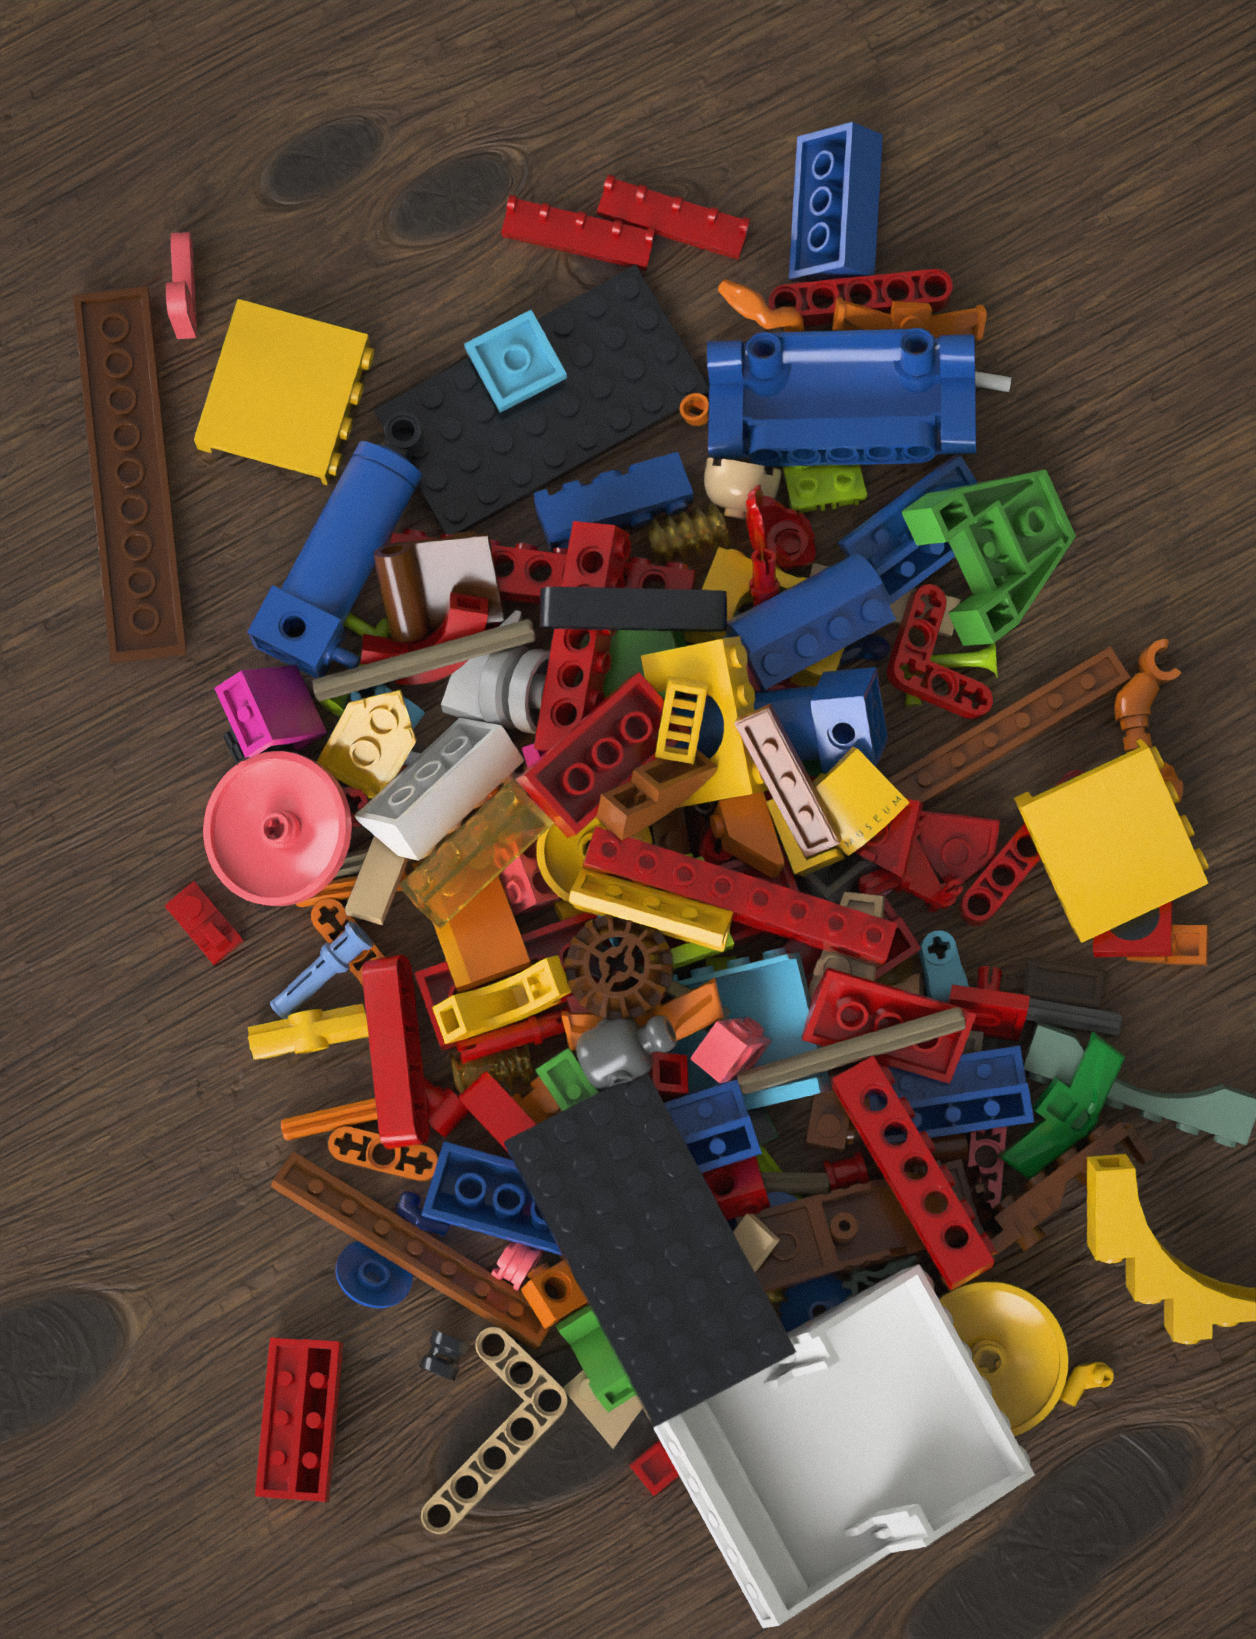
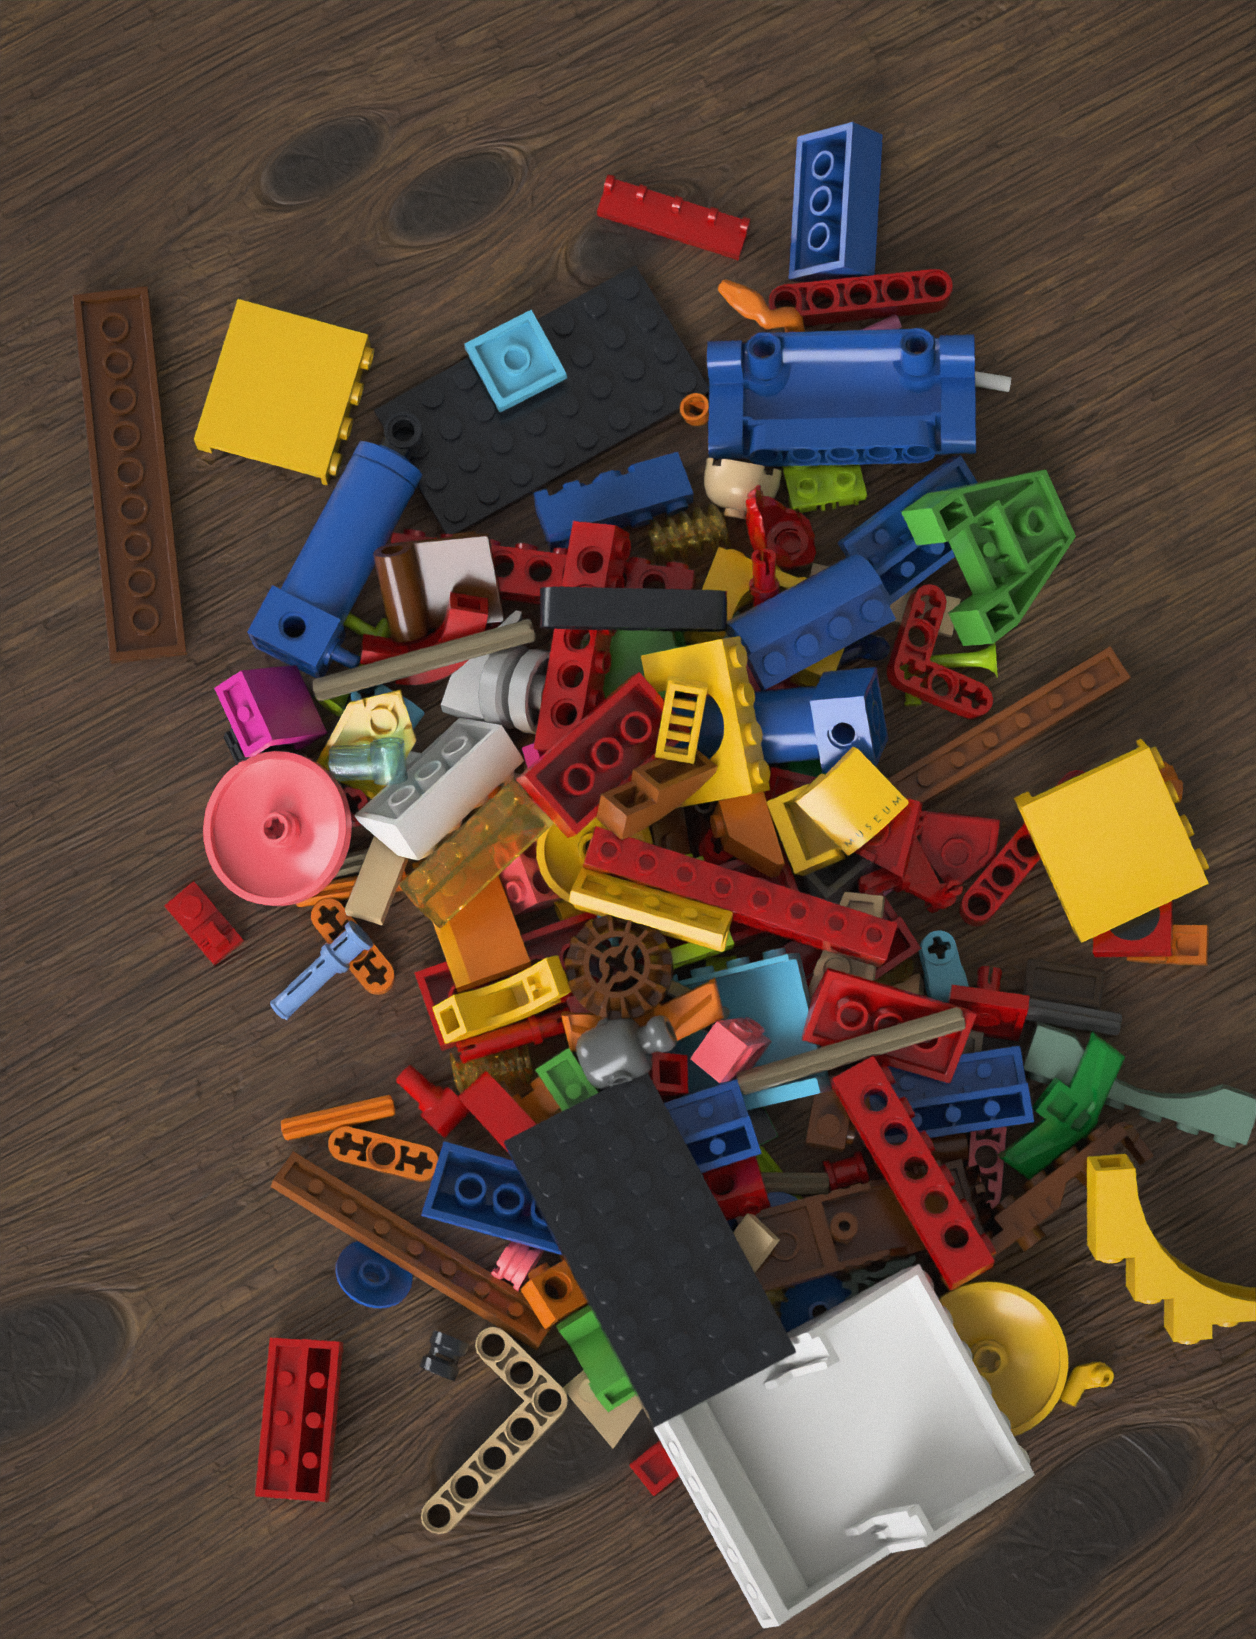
coral beam [166,232,197,339] -> none
yellow piece [248,1004,369,1060] -> none
red beam [362,954,429,1150] -> none
clear blue arm [396,1191,450,1236] -> none
red hinge [501,194,656,271] -> none
tile [734,704,842,858] -> none
orange plate [832,297,987,354] -> none
orange piece [1114,639,1182,753] -> none
none -> clear light blue piece [328,738,408,785]

